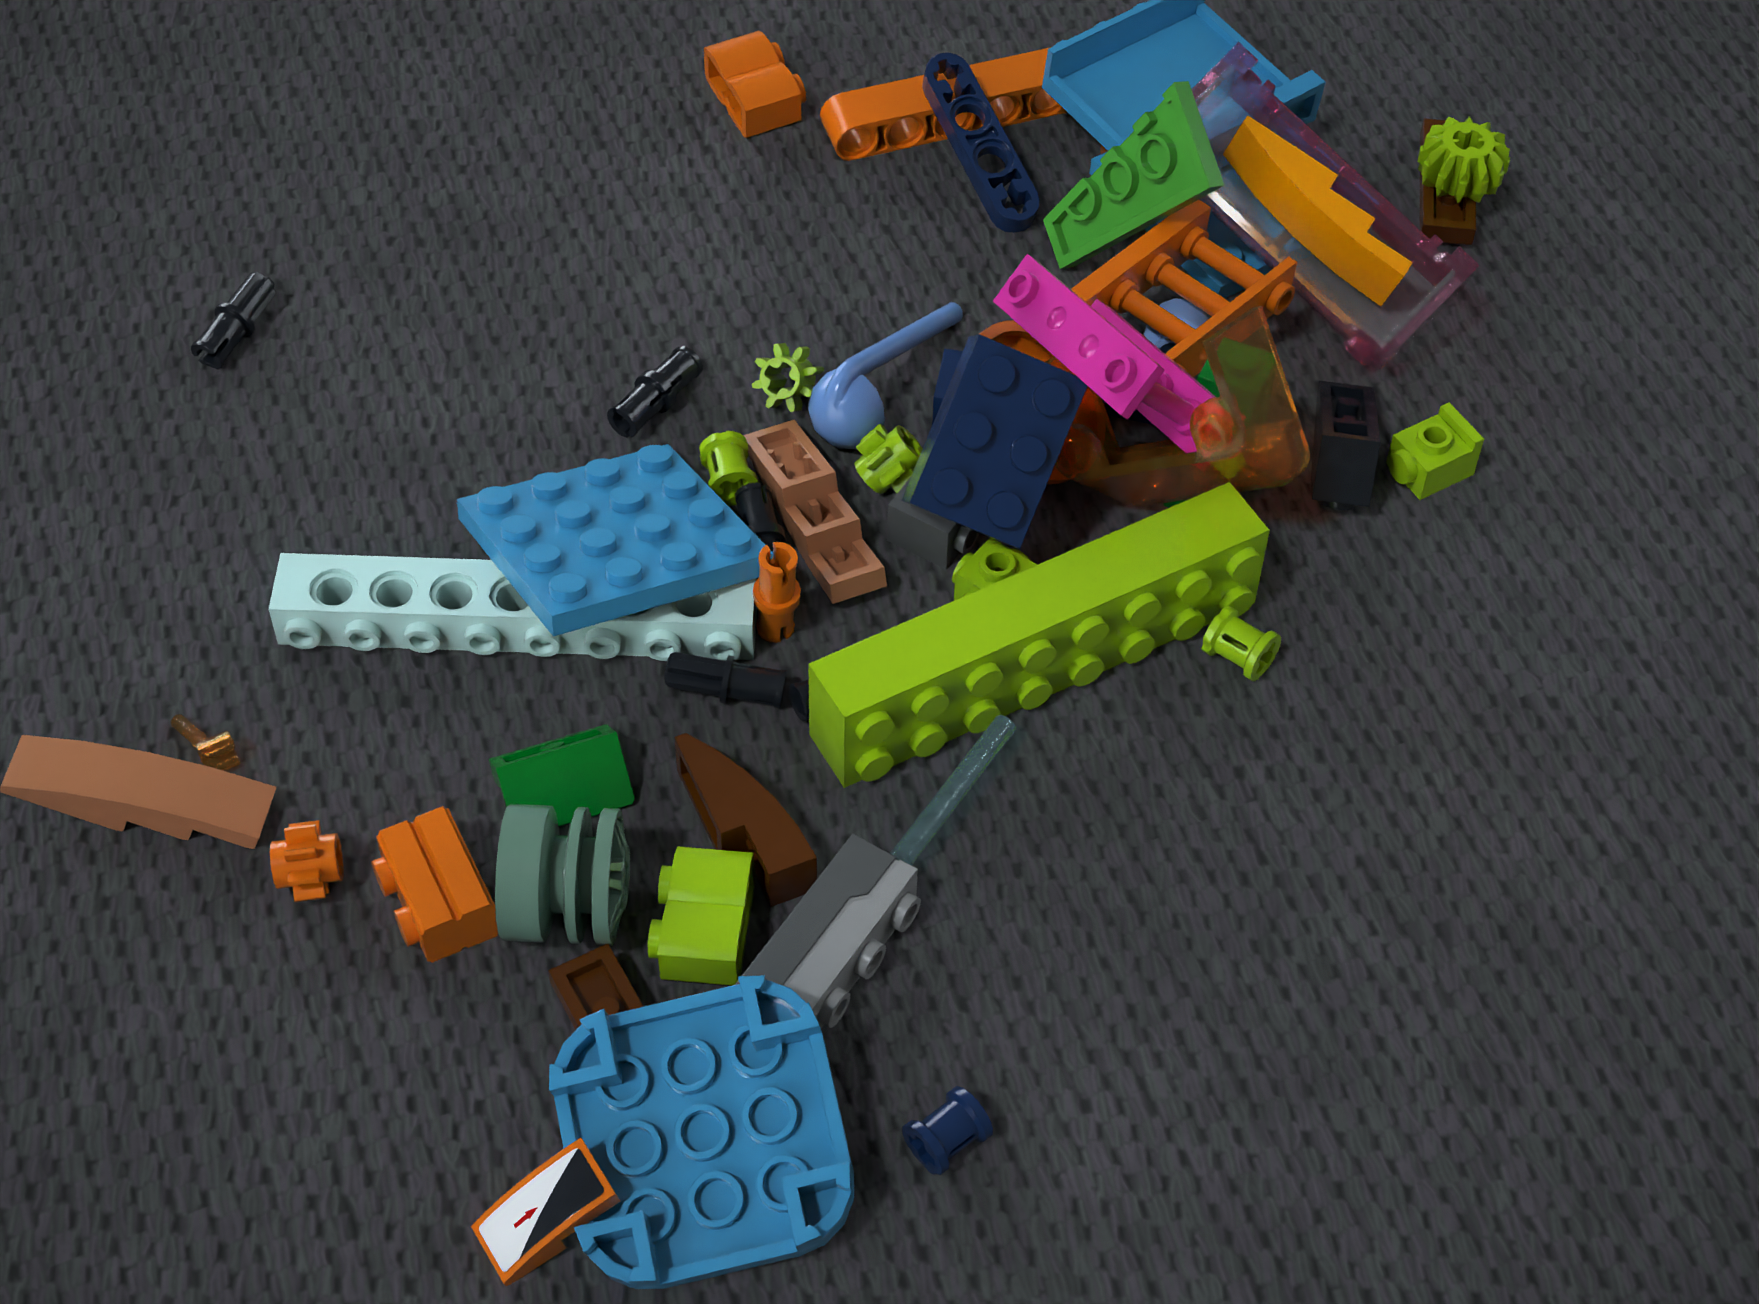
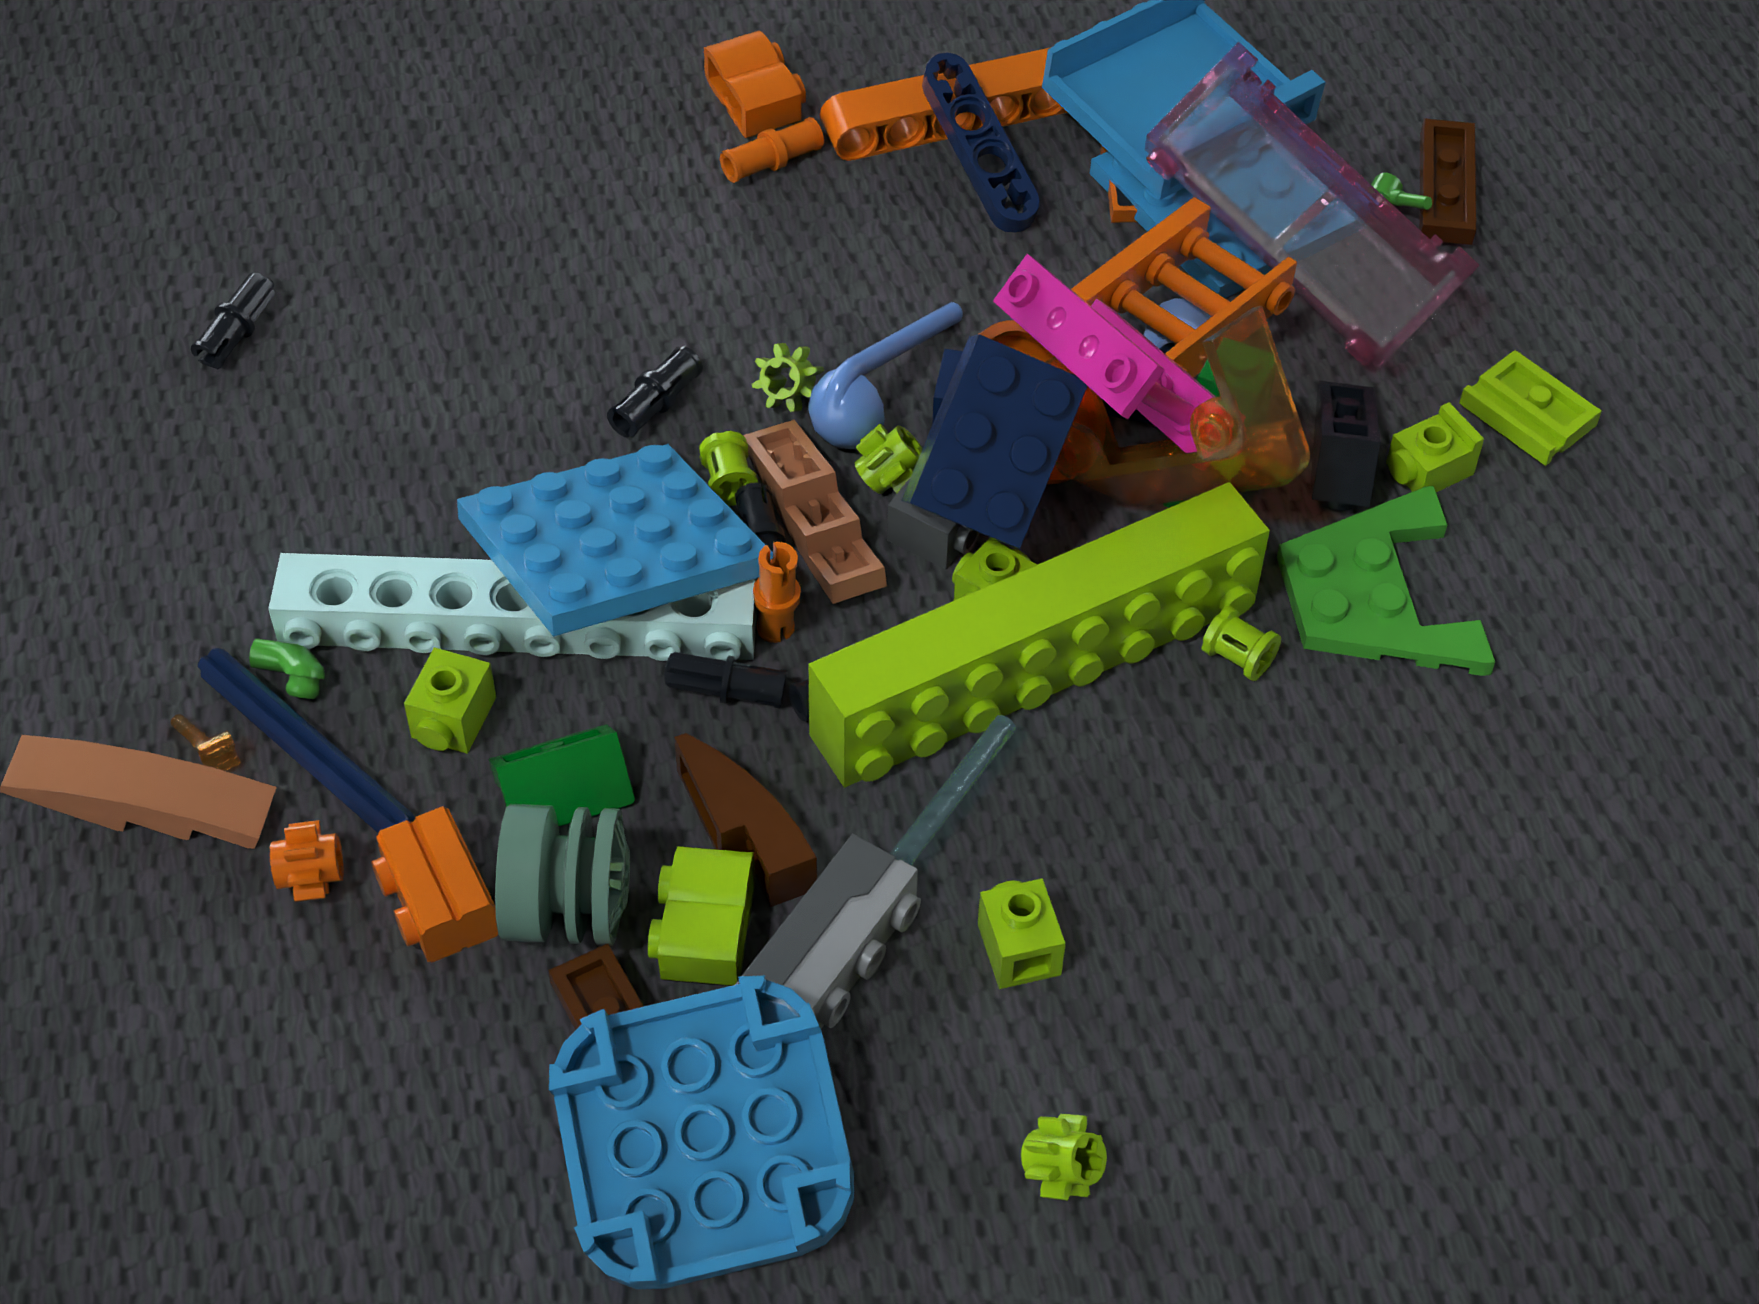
slope [471,1137,621,1286] -> none
dark blue bush [902,1086,993,1175] -> none
bright green wing [1043,81,1225,269] -> none
light orange slope [1223,115,1413,307] -> none
lime gear [1417,116,1510,203] -> none
none -> dark blue axle [198,648,414,833]
none -> bright green arm [249,638,325,699]
none -> lime brick [404,647,497,754]
none -> orange pin [720,117,824,183]
none -> lime brick [978,878,1066,989]
none -> lime gear [1021,1114,1107,1201]
none -> bright green wing [1277,486,1495,676]
none -> bright green hand [1367,173,1432,215]
none -> lime plate [1459,350,1602,466]

